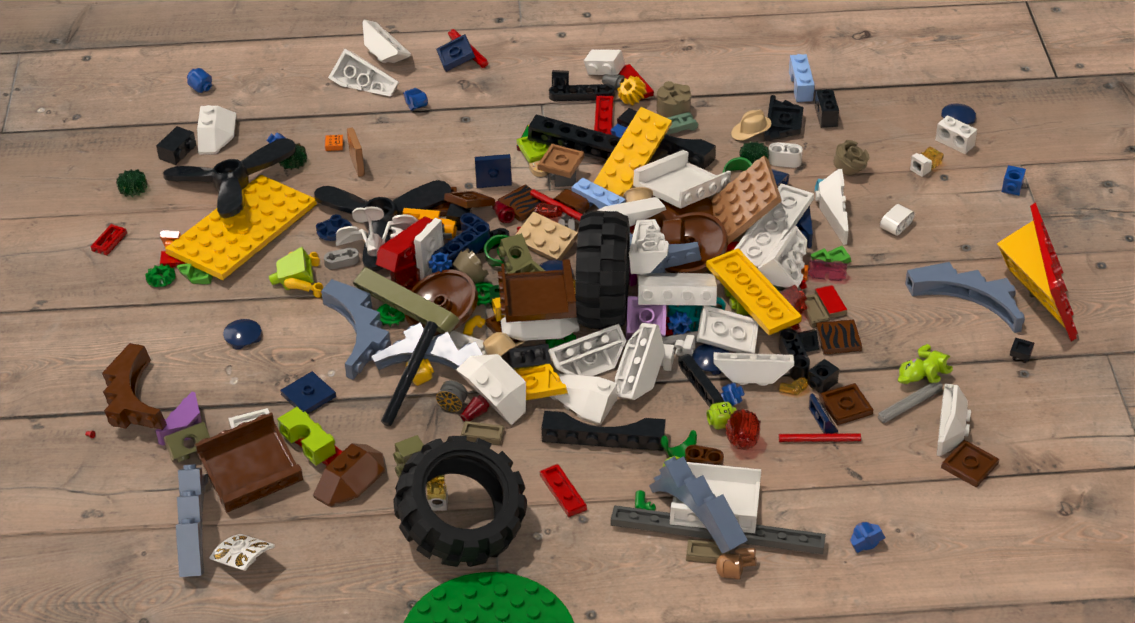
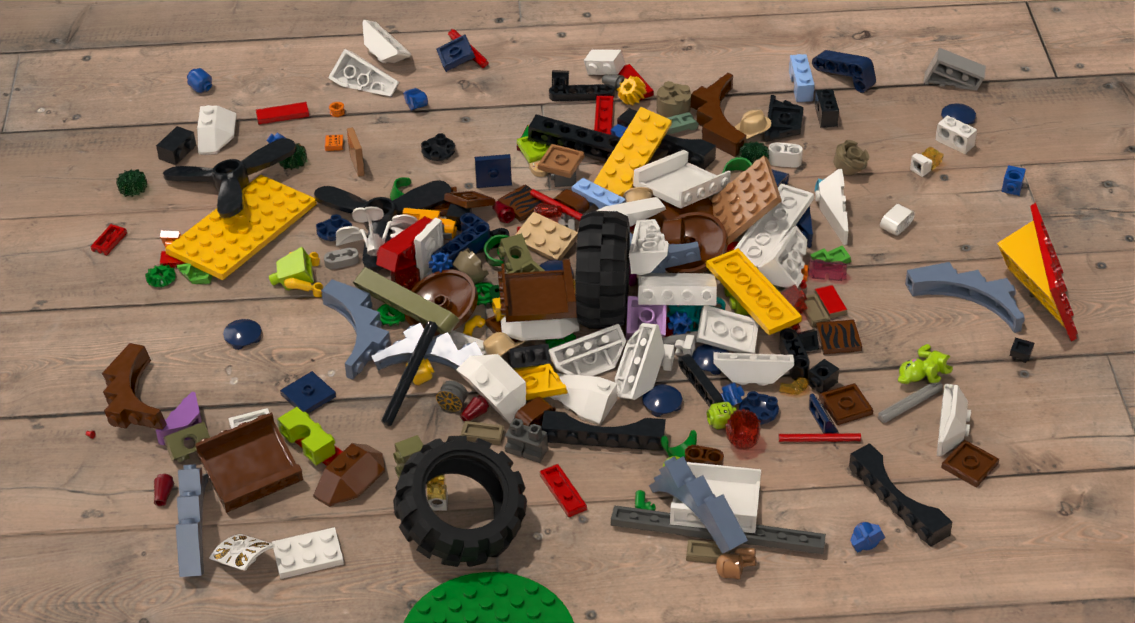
none -> dark red cone [154,474,175,506]
none -> red tile [256,102,309,125]
none -> white plate [272,527,344,579]
none -> orange bush [329,102,345,117]
none -> green helmet [390,177,412,201]
none -> black dish [421,133,456,161]
none -> dark grey hips [505,418,548,463]
none -> reddish brown beam [514,397,556,427]
none -> dark blue dish [643,384,683,417]
none -> reddish brown arch [691,73,747,157]
none -> dark blue dish [739,391,779,425]
none -> dark blue beam [812,50,876,93]
none -> black arch [849,443,953,547]
none -> light grey wedge [923,48,986,90]

